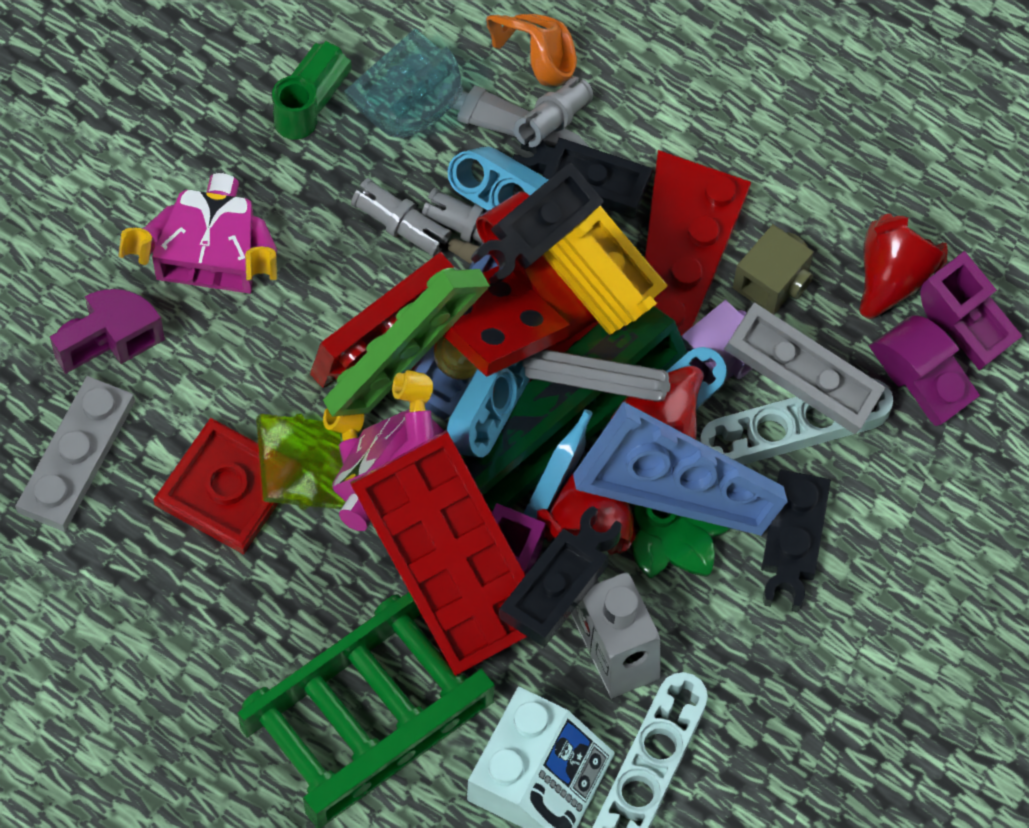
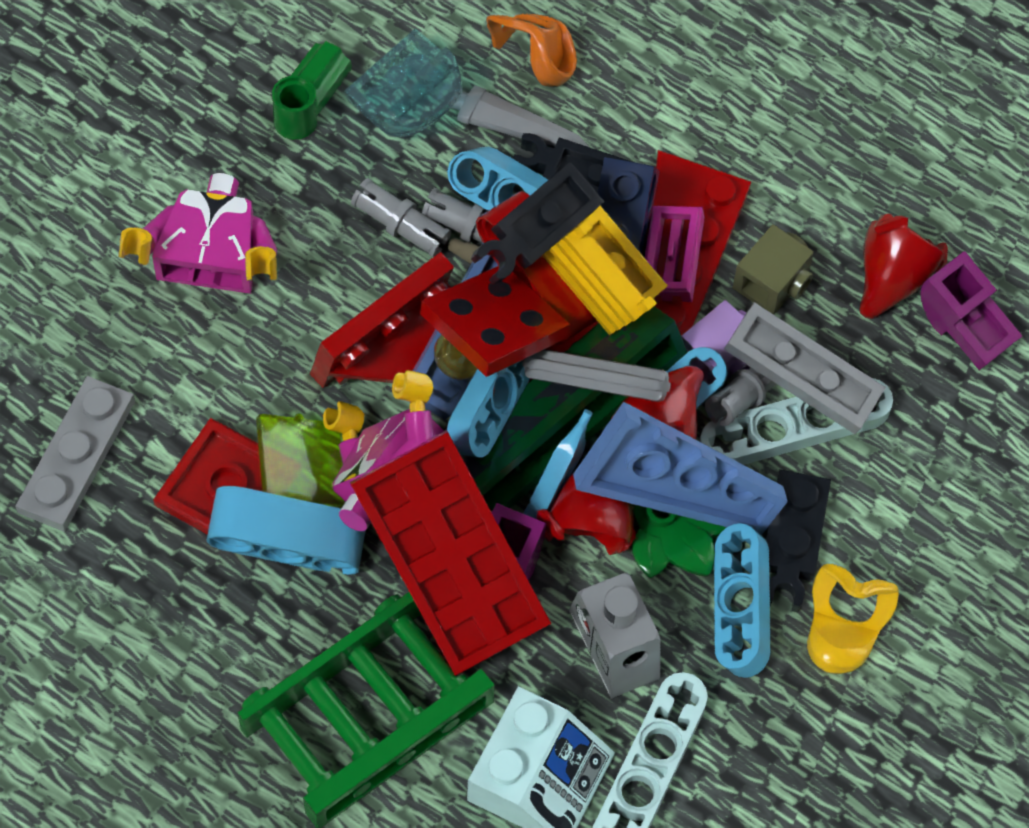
magenta brick [50,289,165,374] -> none
bright green plate [323,268,490,417] -> none
black plate [499,506,622,648] -> none
light grey pin [514,77,593,147] -> none
magenta brick [868,315,980,426] -> none
none -> medium azure beam [206,486,366,575]
none -> dark blue brick [597,157,660,256]
none -> dark pink tile [645,206,705,302]
none -> light grey axle [705,367,776,426]
none -> medium azure beam [714,523,770,678]
none -> yellow piece [807,564,899,674]

